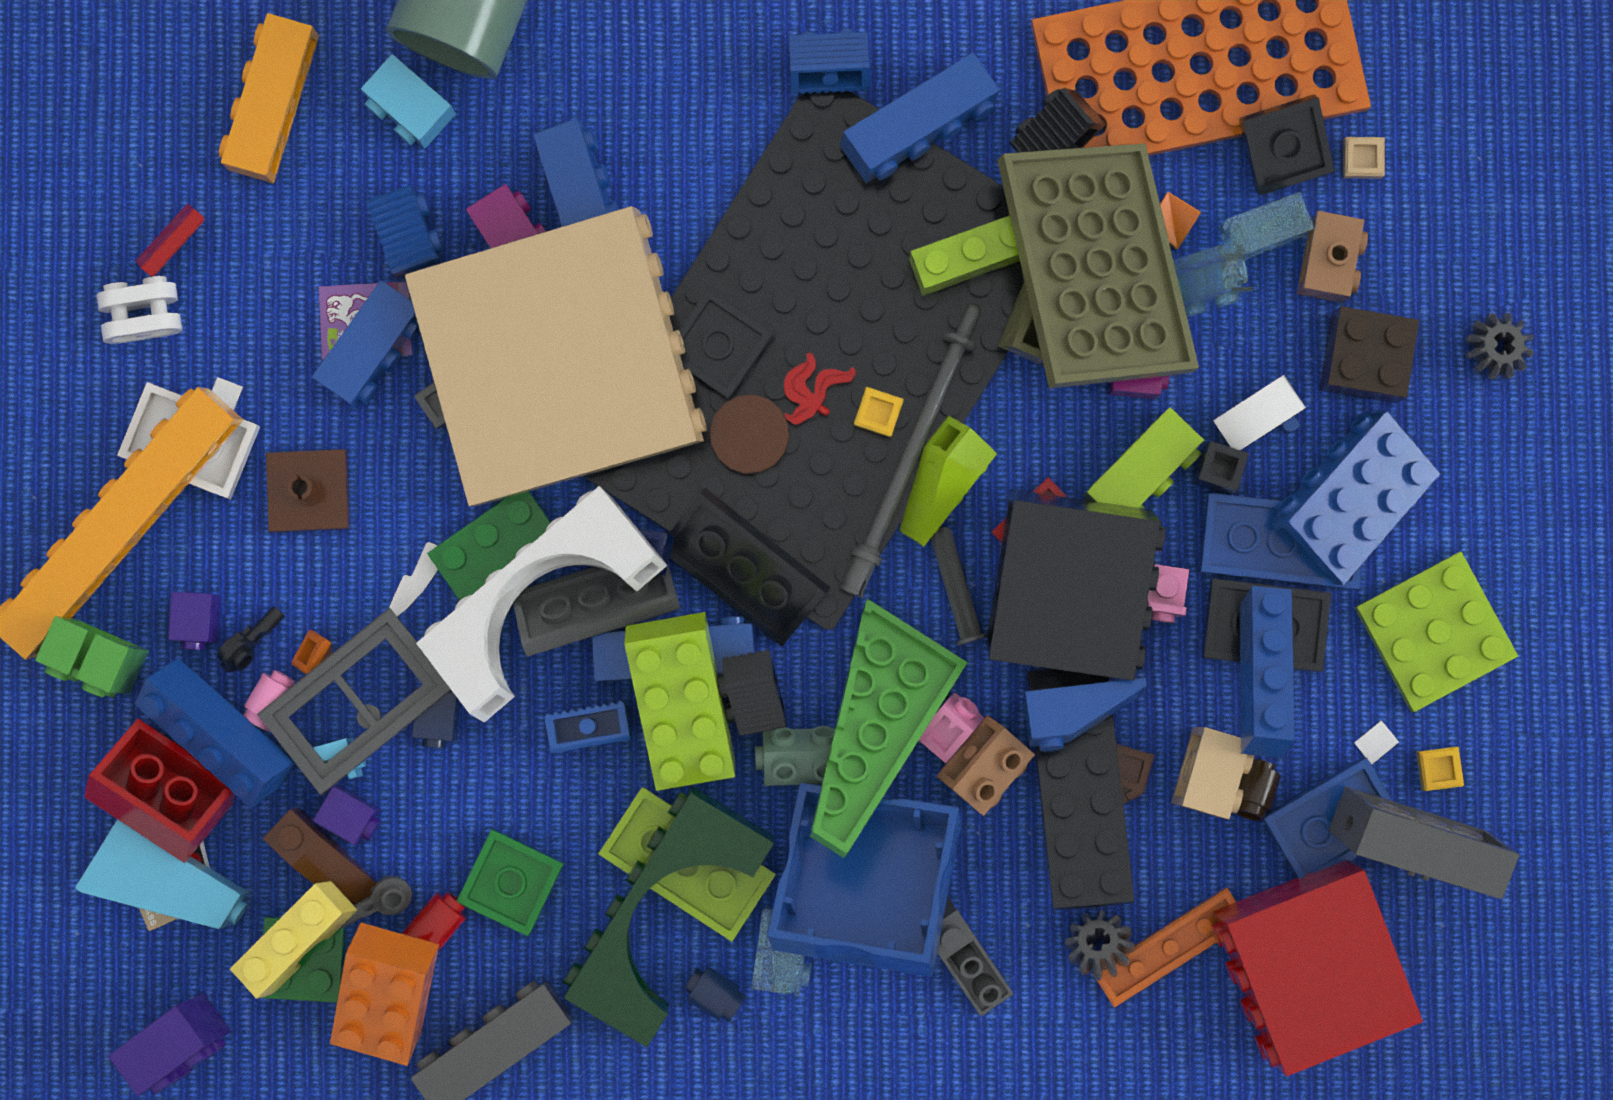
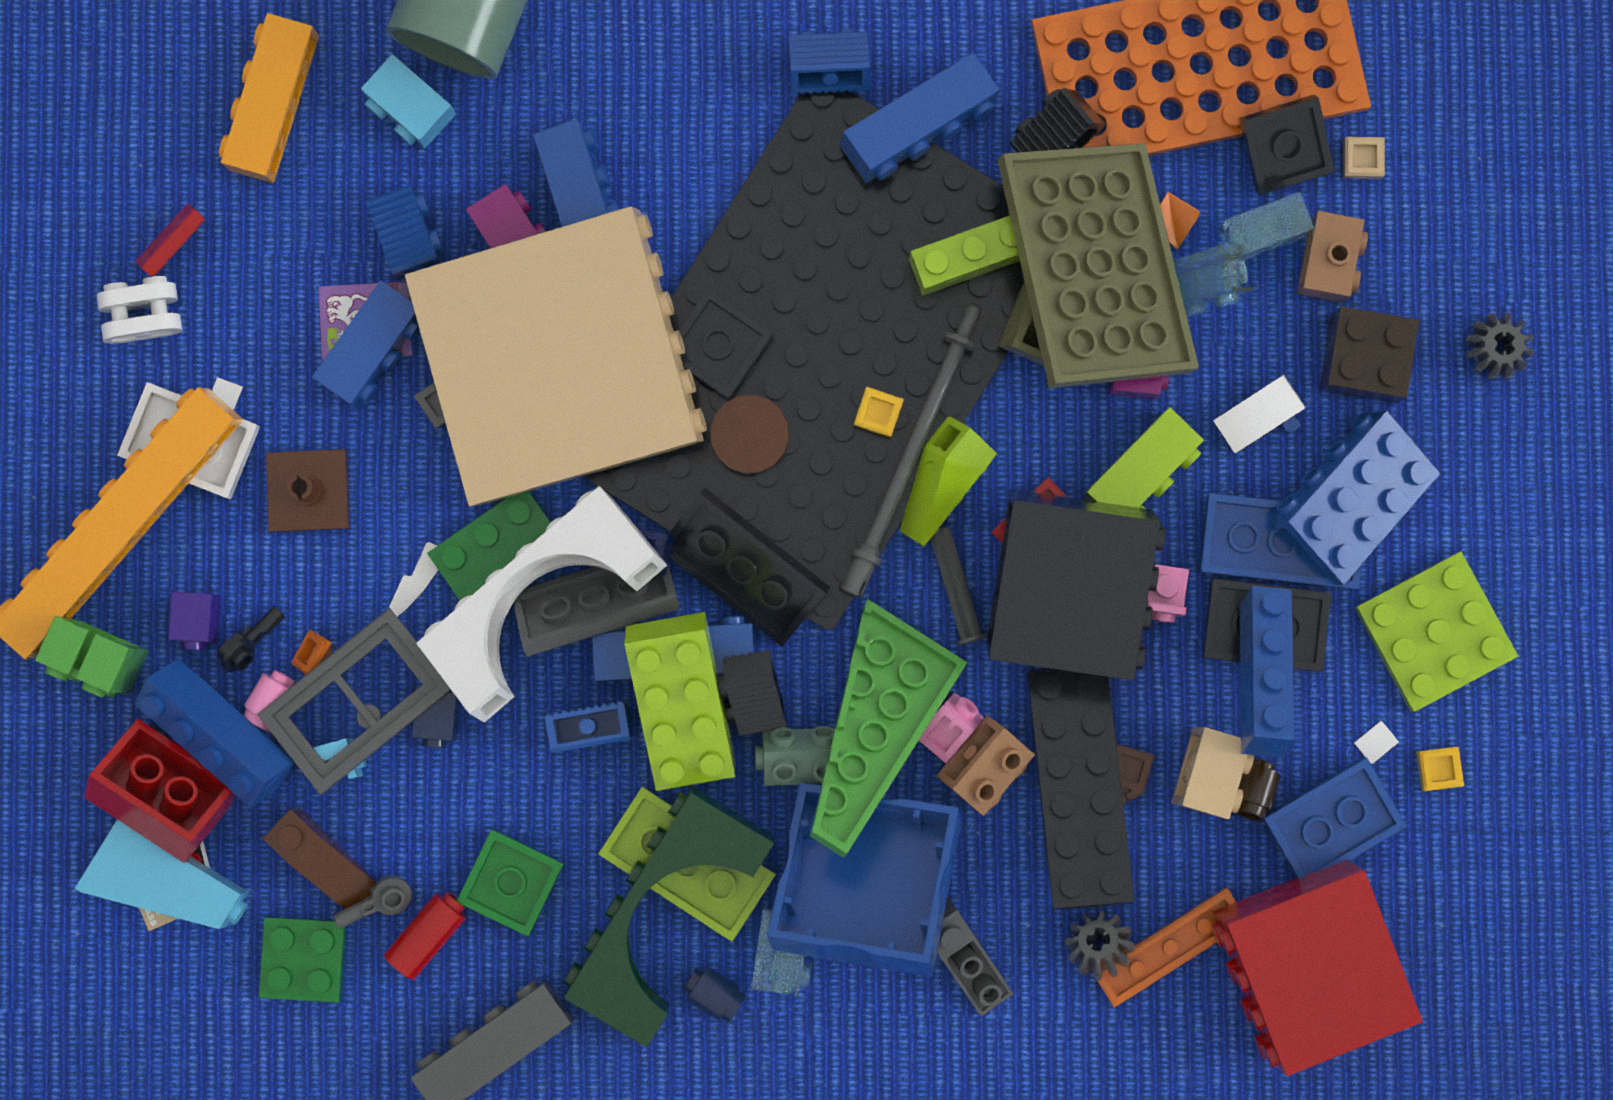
dark purple brick [108,993,232,1097] -> none
light yellow arch [230,881,357,999] -> none
dark purple brick [313,785,381,845] -> none
orange brick [330,923,439,1066] -> none
red piece [784,353,856,425] -> none
blue slope [1023,678,1147,751] -> none
black brick [1192,441,1249,495] -> none
dark grey brick [1328,786,1520,899] -> none

